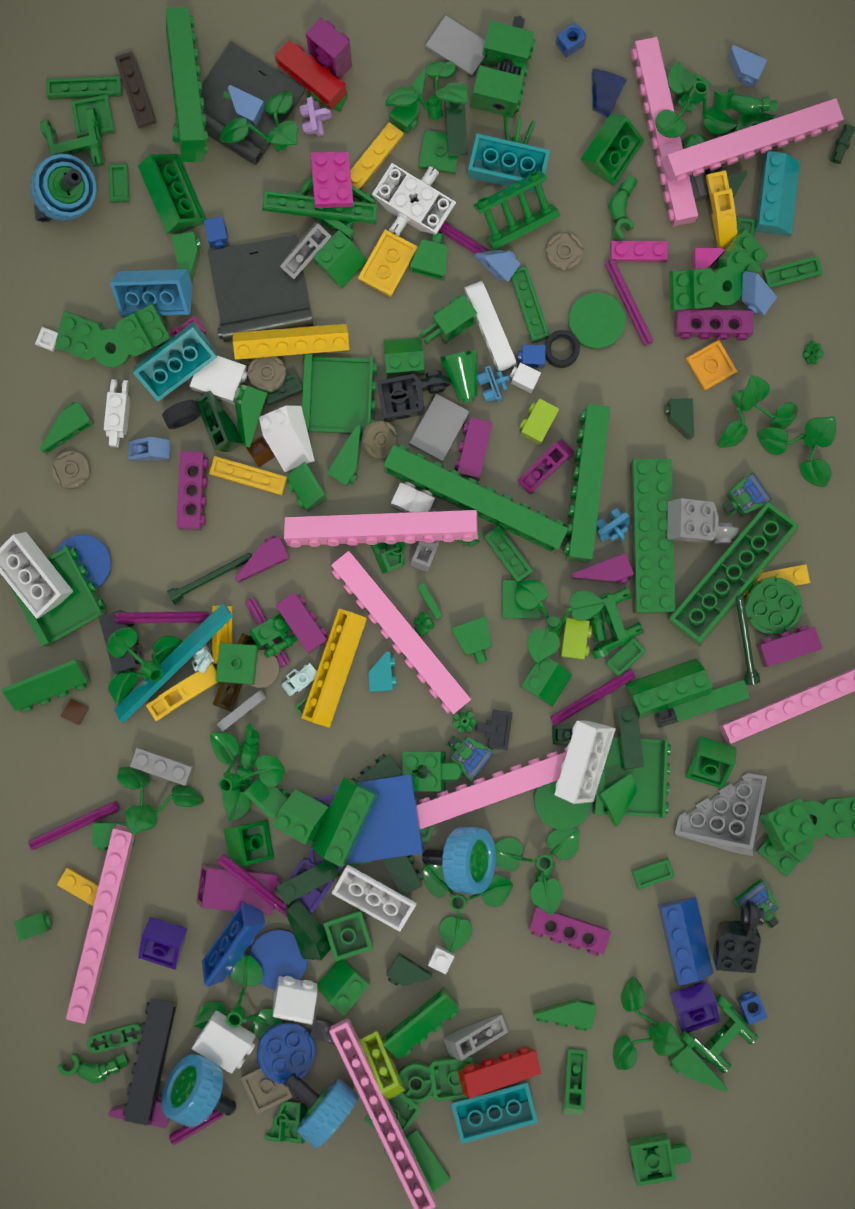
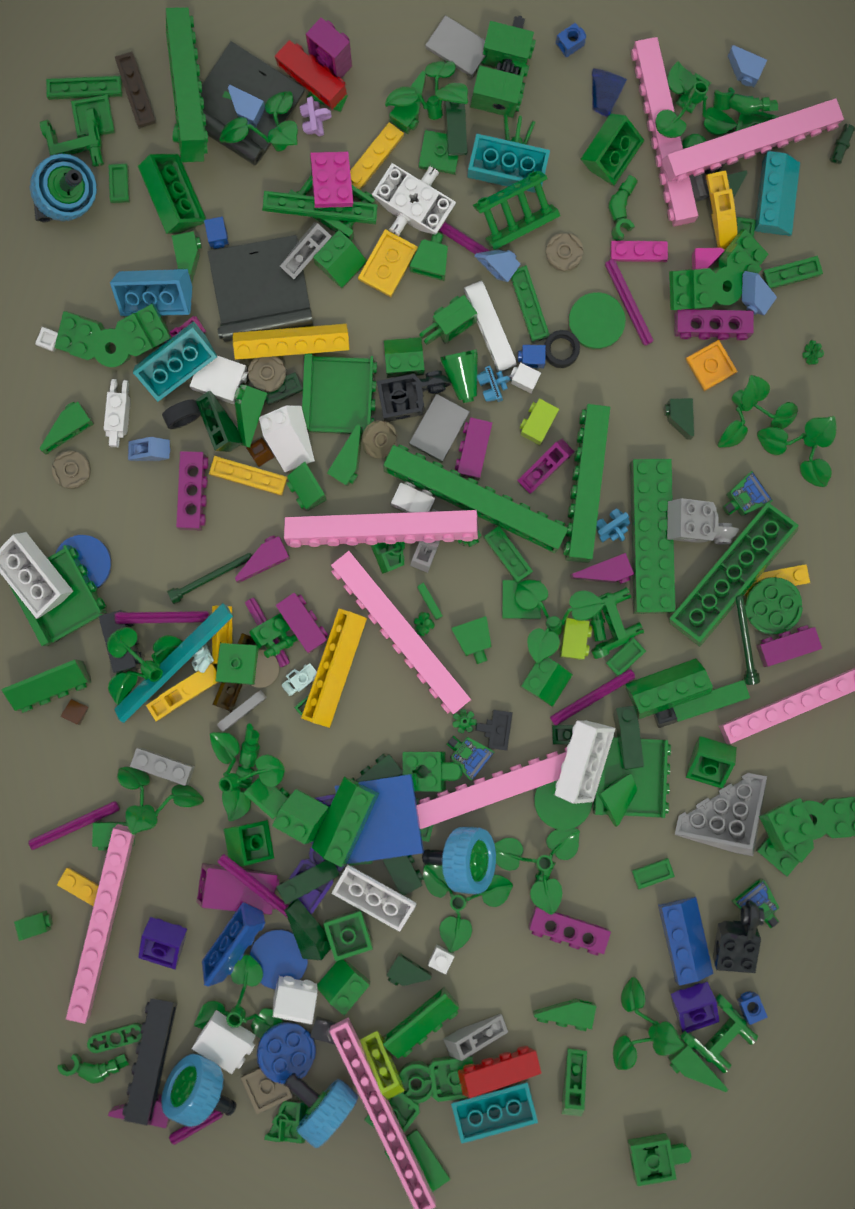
teal slope [368,652,397,692] -> none

